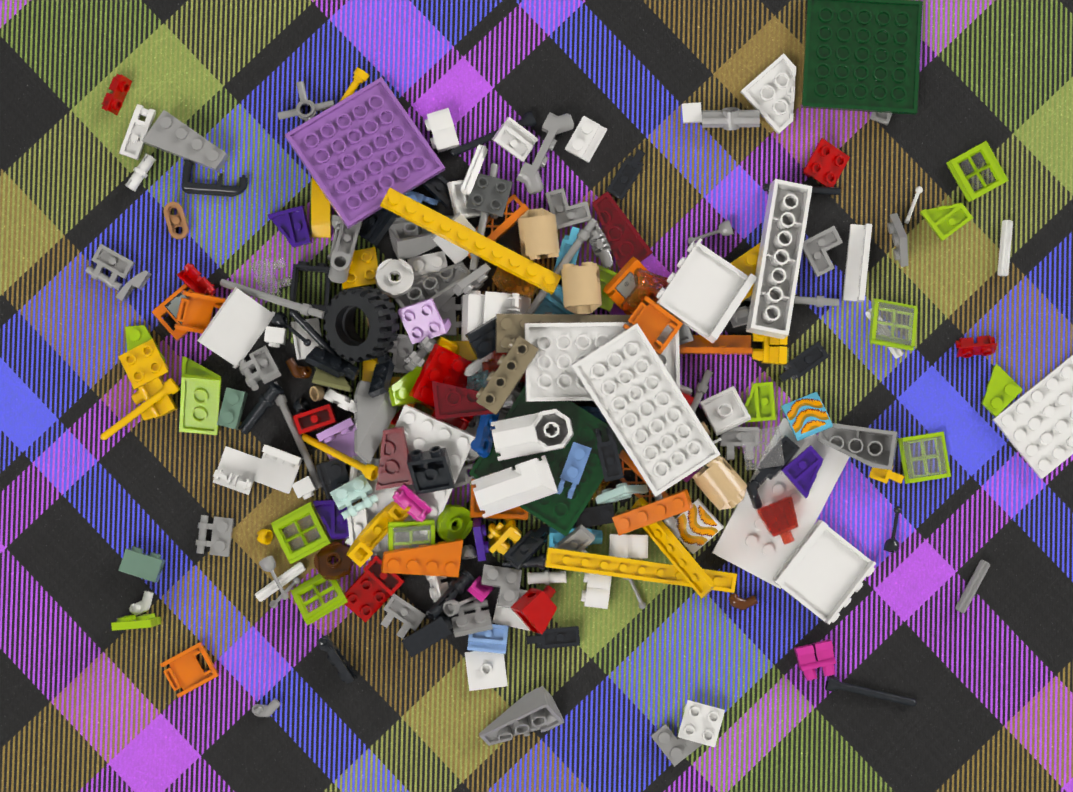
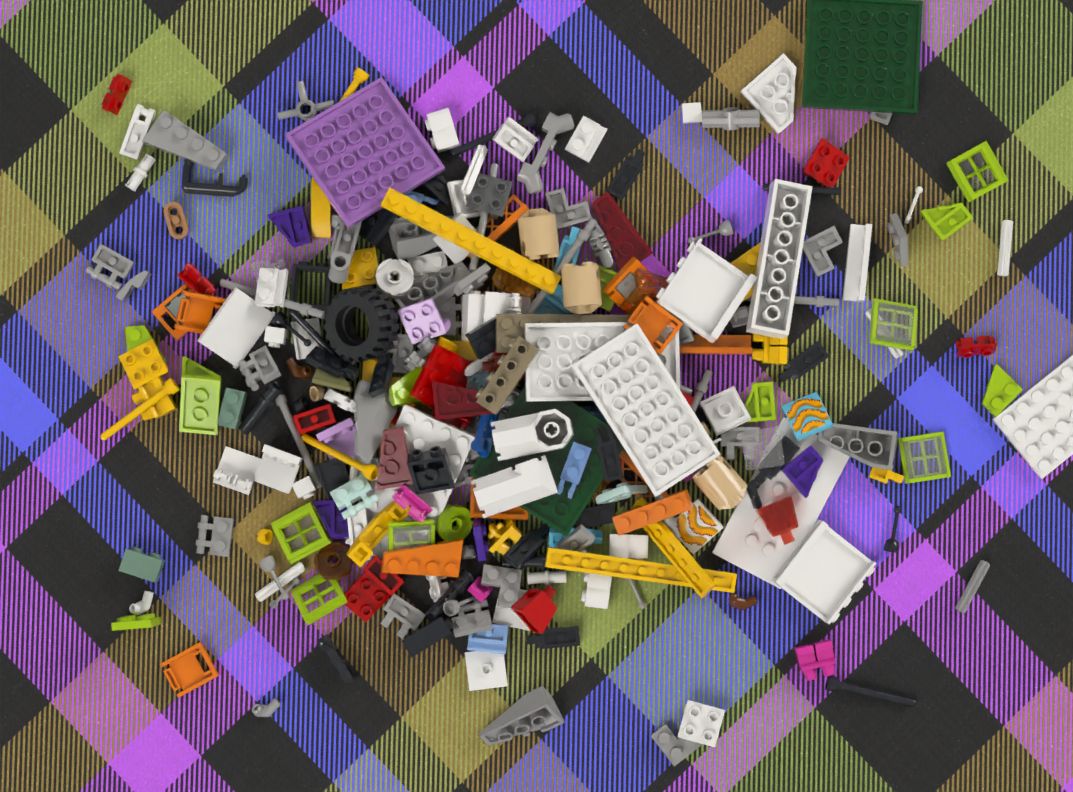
none -> white plate [254,268,289,307]

